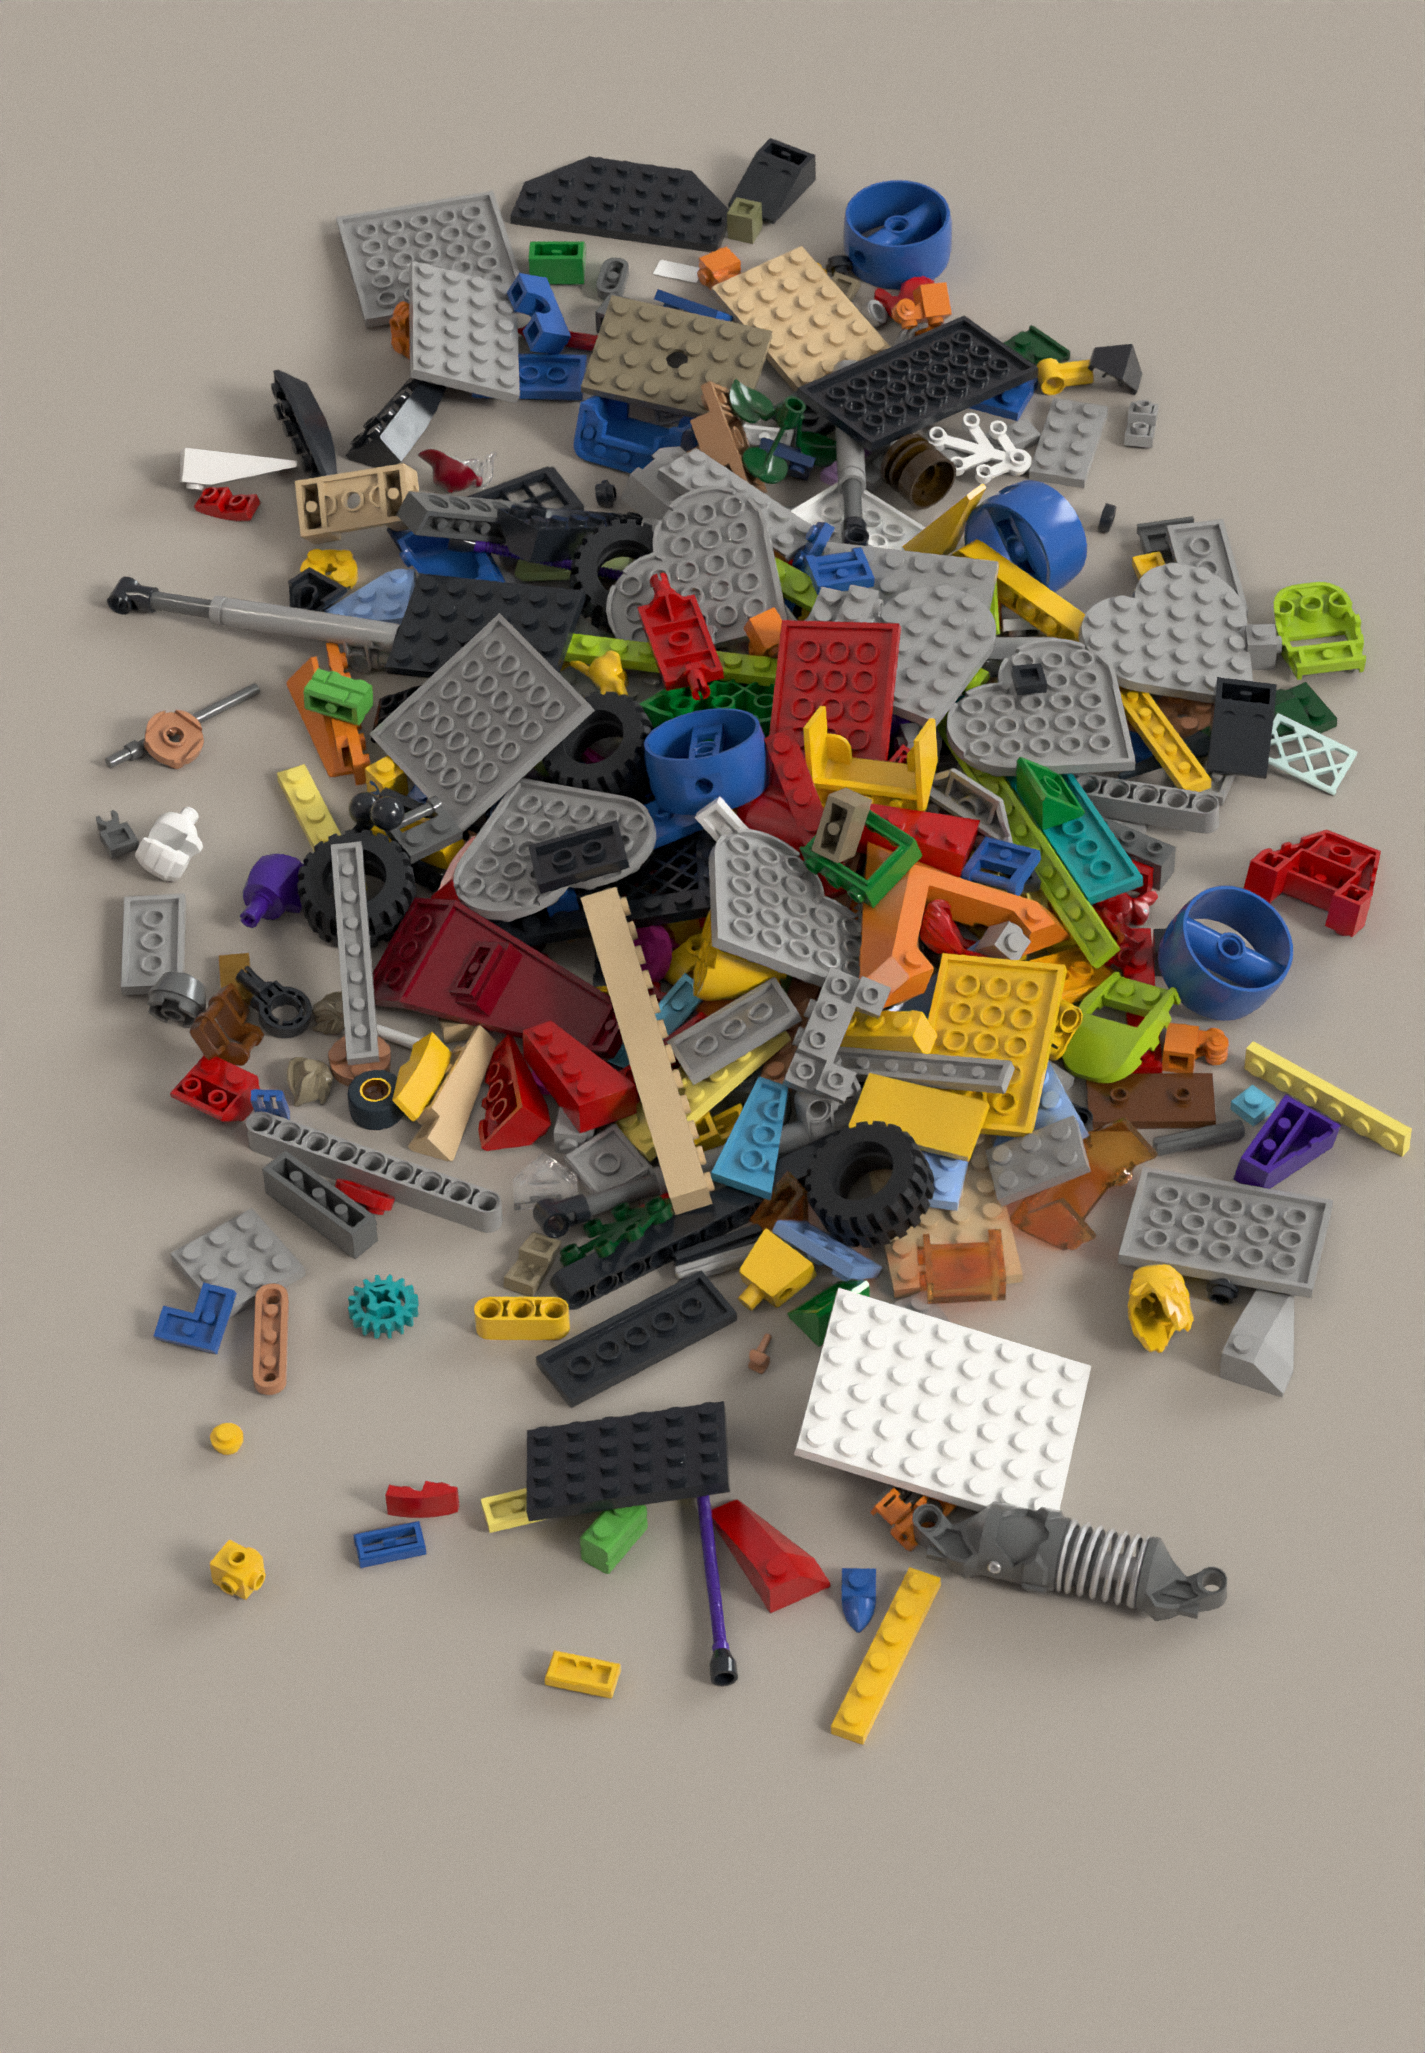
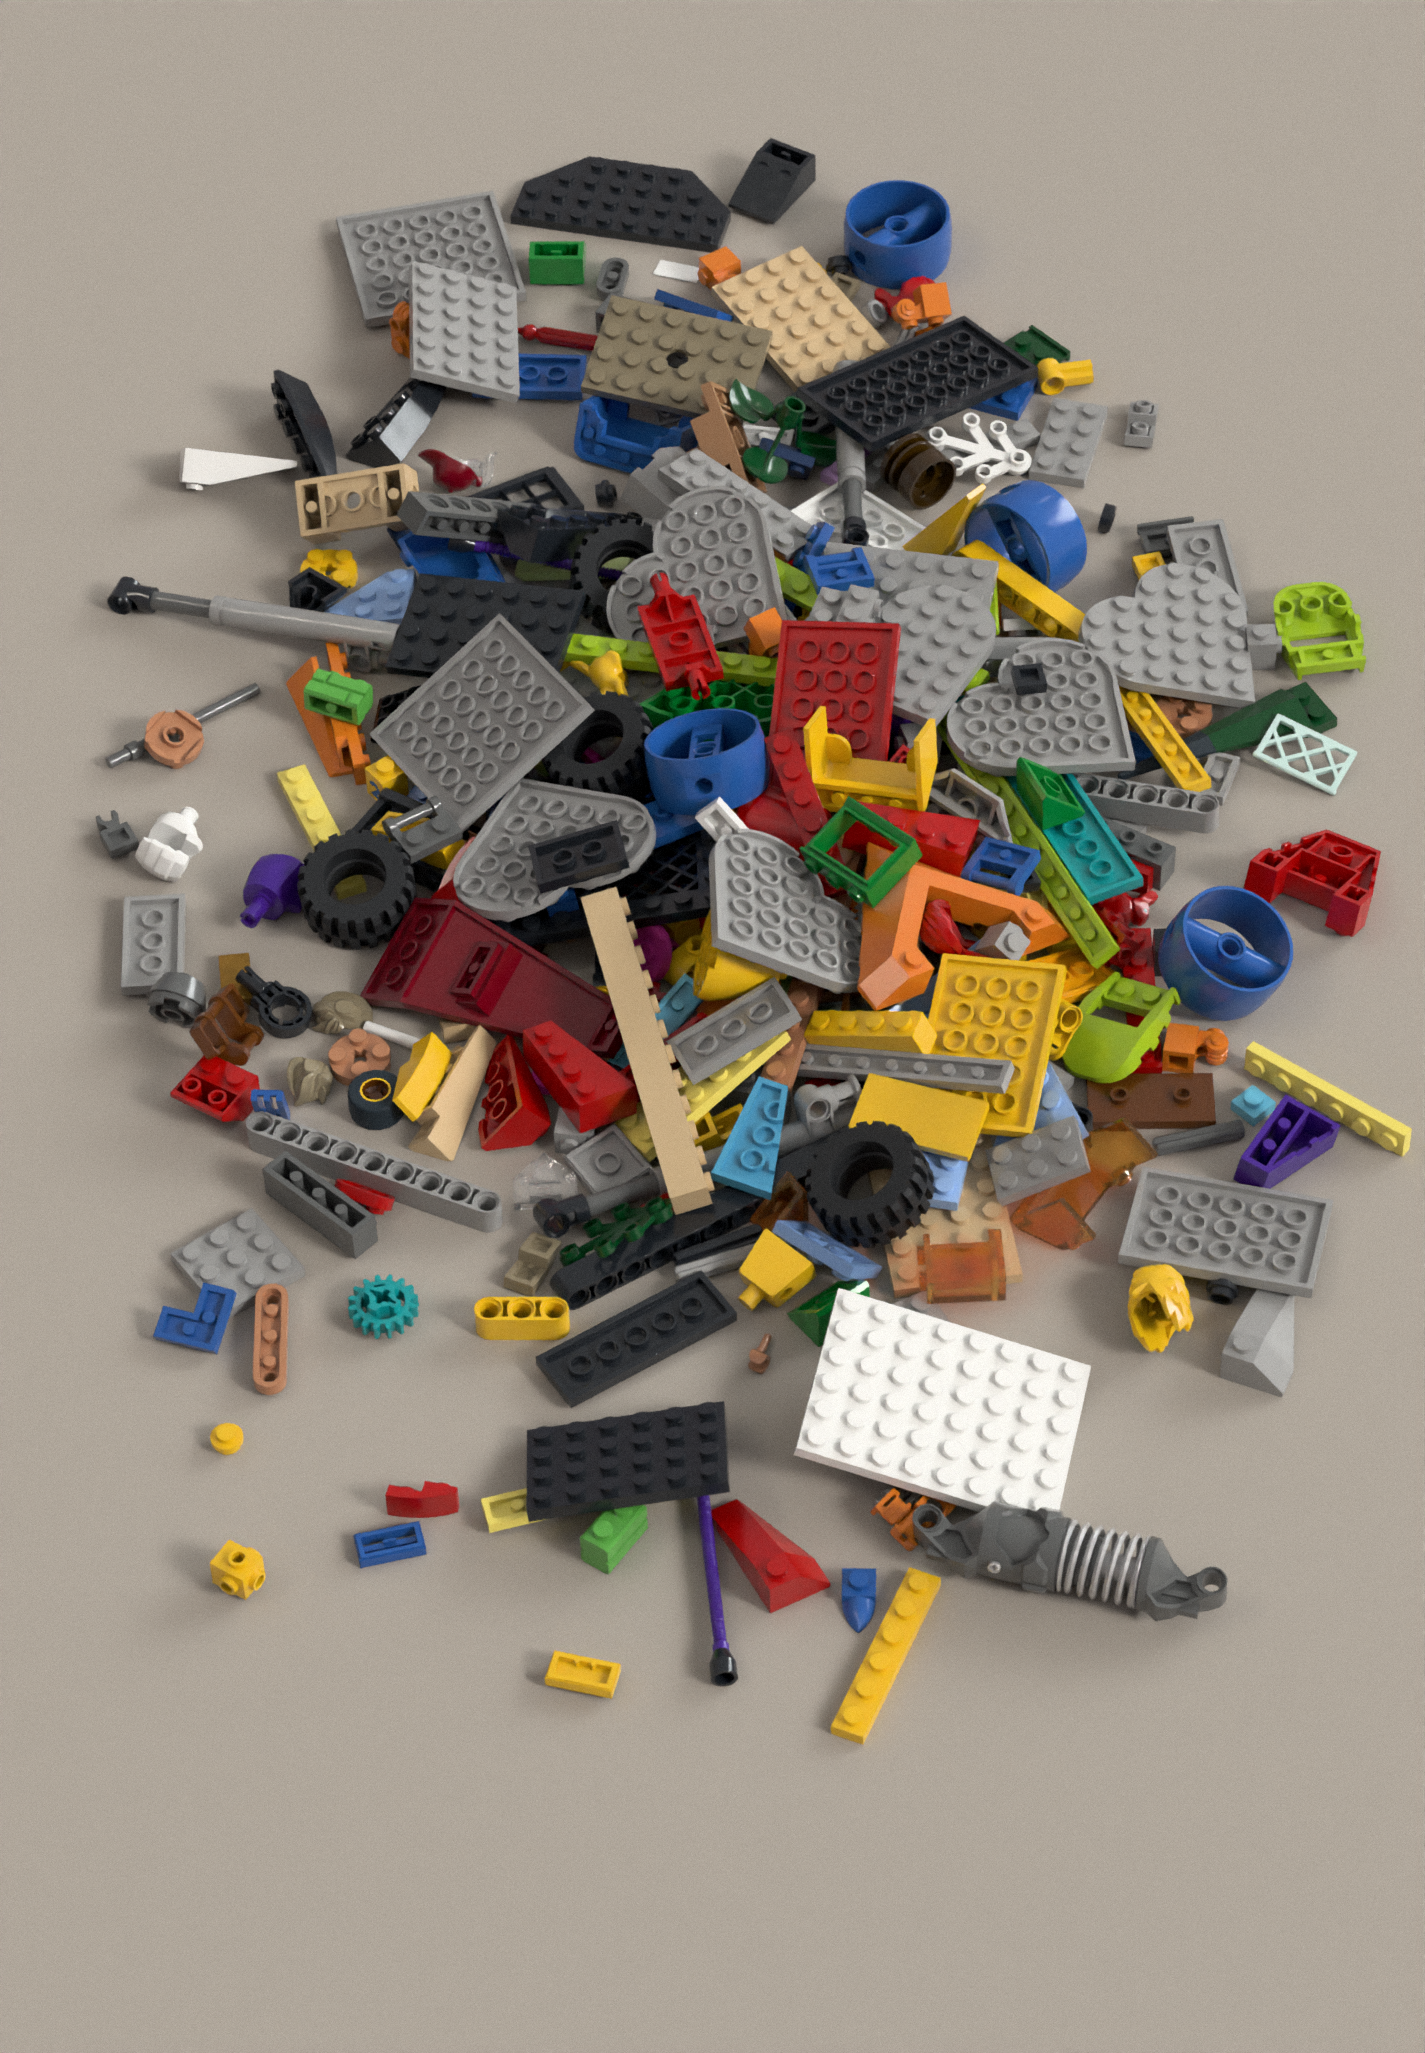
red slope [194,487,261,521] -> none
light grey plate [331,841,380,1065] -> none
black piece [349,792,405,831] -> none
blue arch [507,273,571,354] -> none
olive panel [727,197,762,244] -> none
light grey bracket [782,967,891,1104] -> none
dark tan brick [811,788,872,863] -> none
black slope [1087,344,1142,395] -> none
black slope [1206,677,1277,779] -> none

